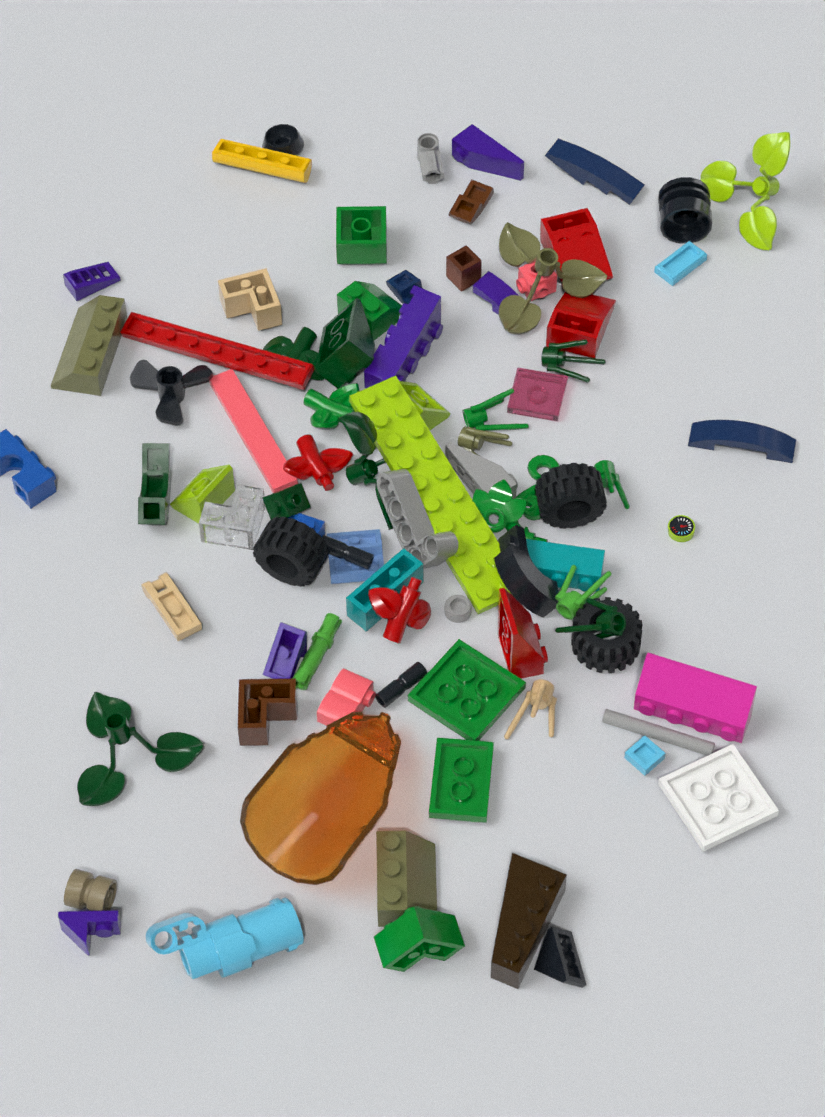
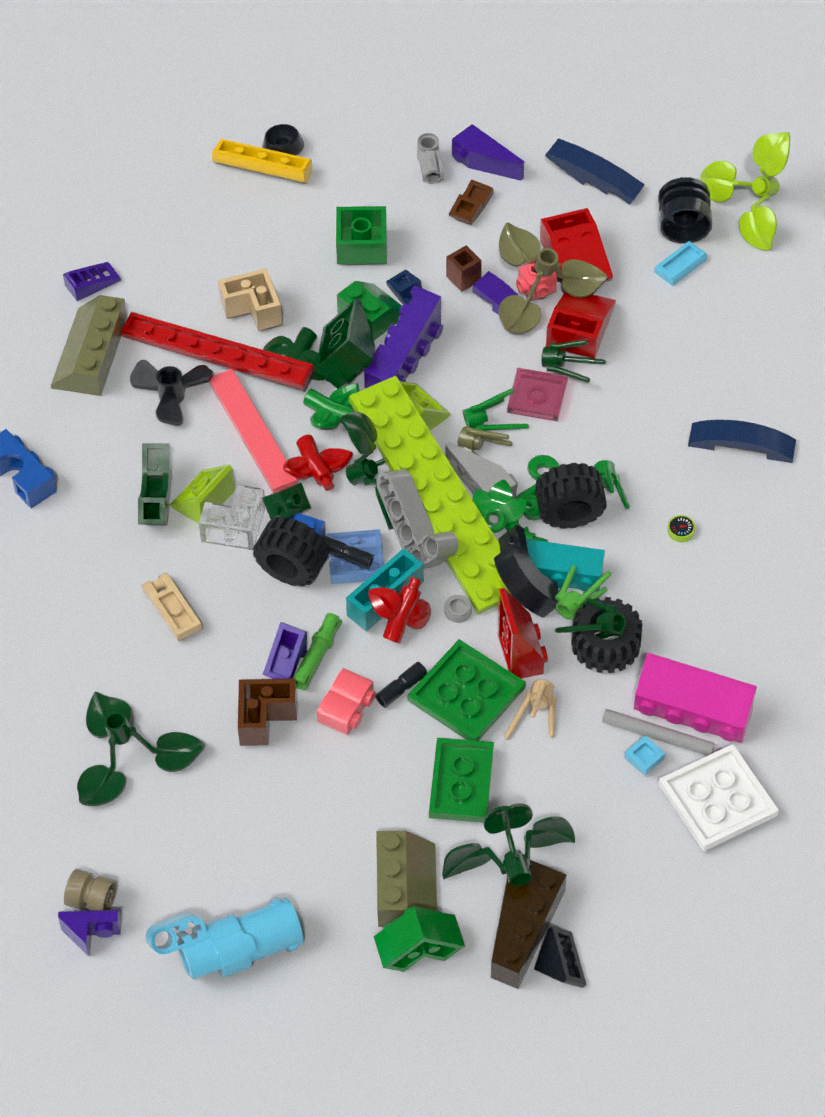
clear orange windscreen [240,712,401,885] -> none
none -> dark green plant [442,803,575,887]

